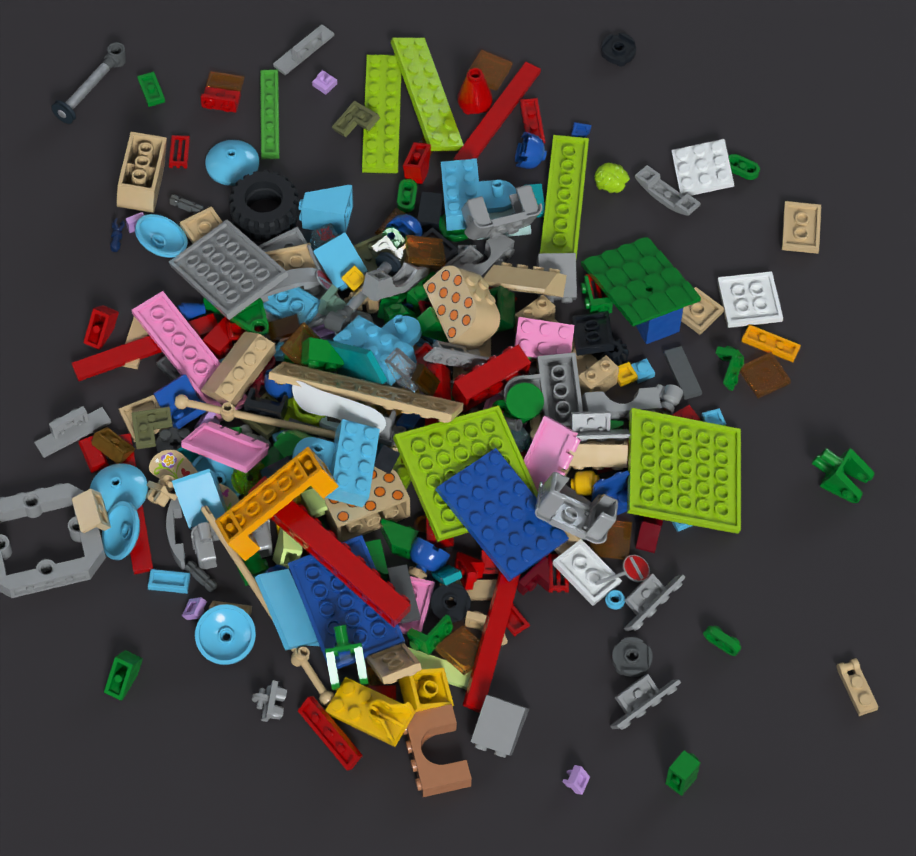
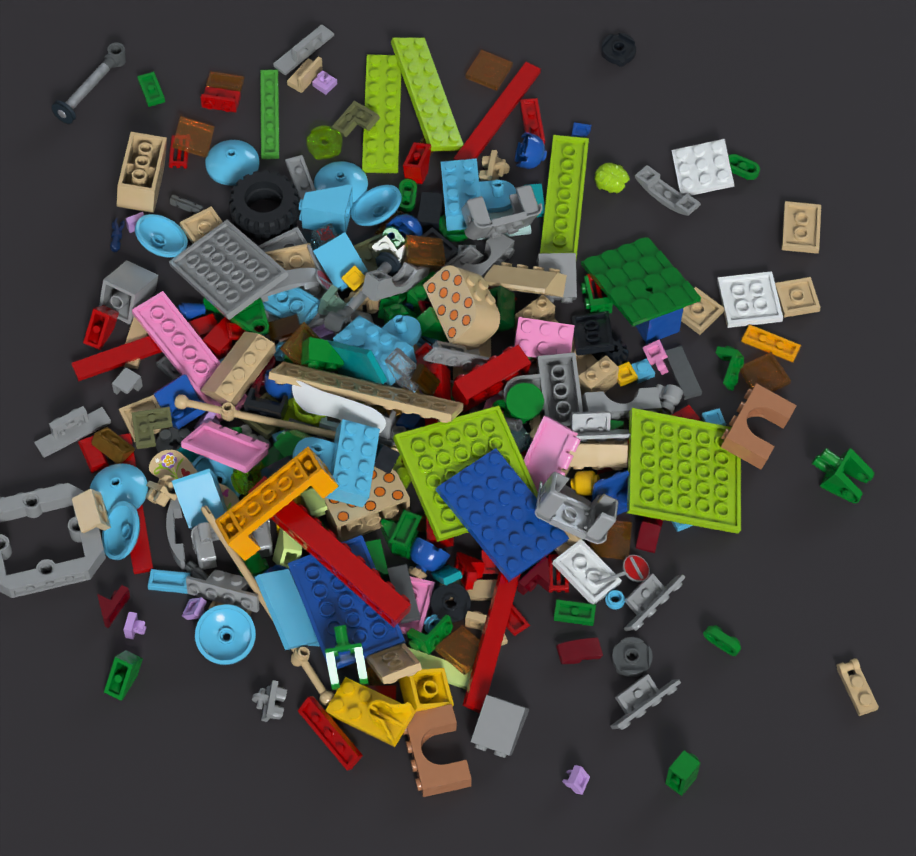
red cone [458,68,492,114] -> none
none -> dark red slope [97,585,130,628]
none -> light grey slope [99,260,158,325]
none -> light grey panel [112,367,143,394]
none -> lavender tile [123,612,146,639]
none -> clear orange tile [172,116,214,157]
none -> light grey bracket [186,569,260,612]
none -> light grey tile [285,155,316,201]
none -> tan panel [287,56,322,93]
none -> clear neon green plate [307,126,343,160]
none -> medium azure dish [314,161,368,205]
none -> medium azure dish [351,185,402,226]
none -> green tile [388,510,422,549]
none -> medium azure plate [424,614,440,633]
none -> tan hips [479,150,510,181]
none -> green plate [554,600,596,626]
none -> dark red slope [556,638,603,664]
none -> bright pink plate [643,339,669,375]
none -> nougat arch [721,383,797,469]
none -> tan plate [775,277,821,317]

